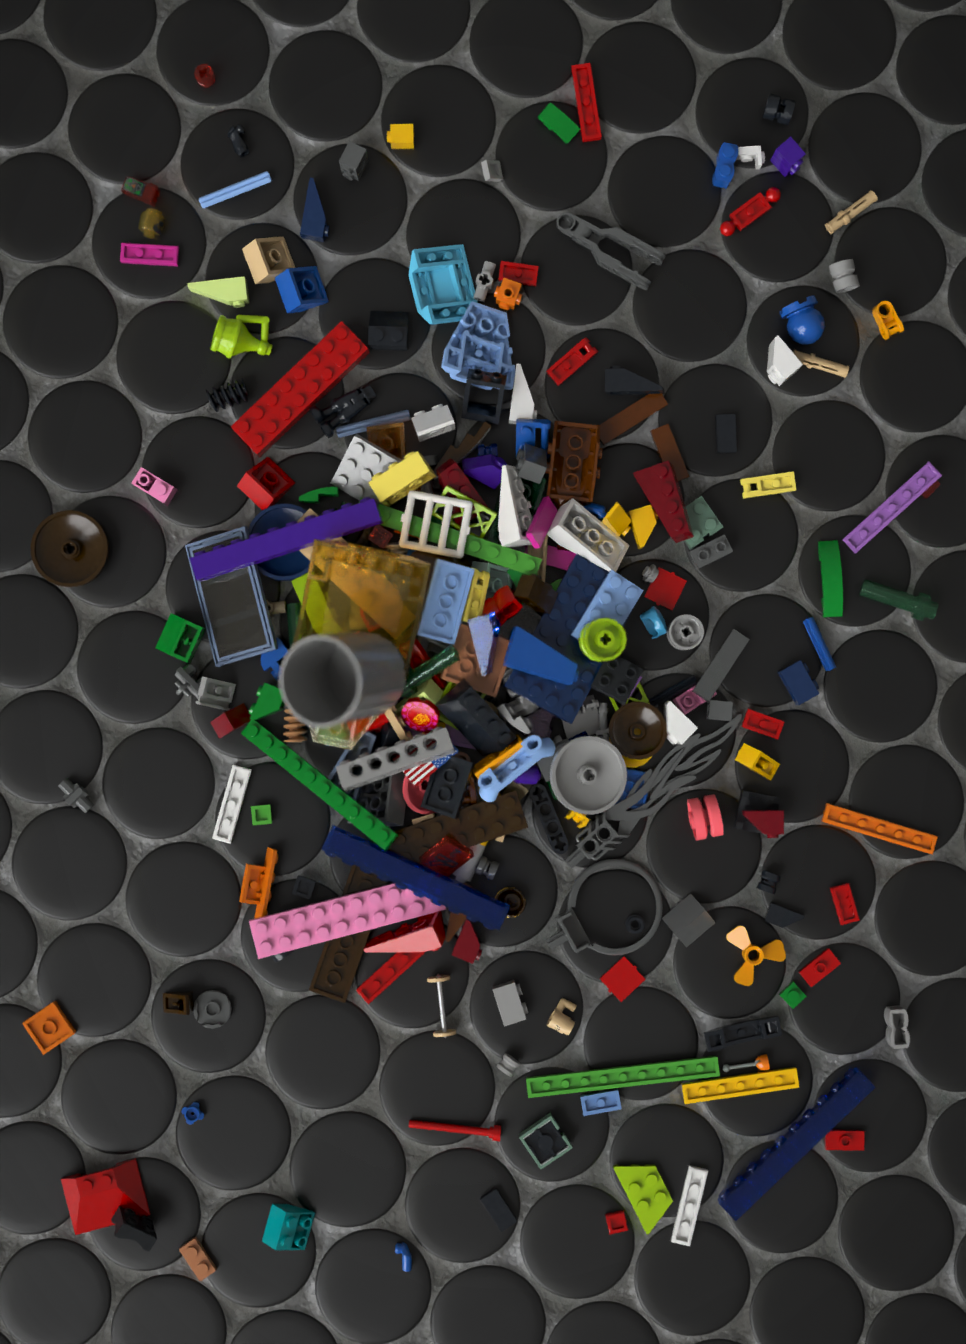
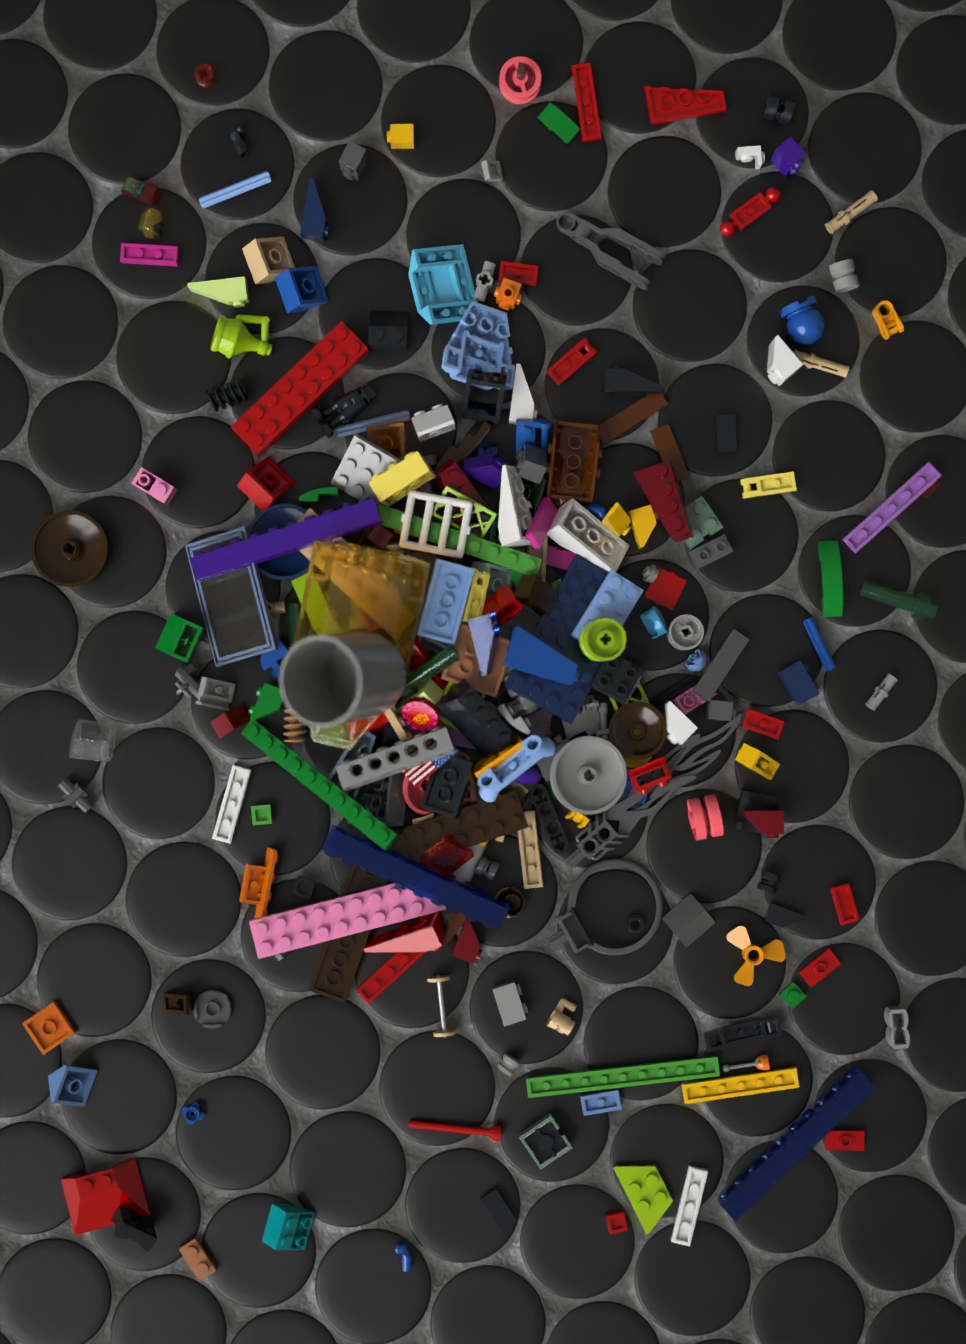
red piece [599,956,646,1002] -> none
blue brick [712,142,738,189] -> none
orange tile [821,803,938,855] -> none
none -> medium blue slope [48,1065,98,1107]
none -> clear slope [69,719,116,762]
none -> coral wheel [499,56,542,104]
none -> tan tile [518,810,543,889]
none -> red window [627,756,672,795]
none -> red wing [644,86,727,125]
none -> medium blue plate [685,649,707,672]
none -> light grey pin [865,673,898,711]

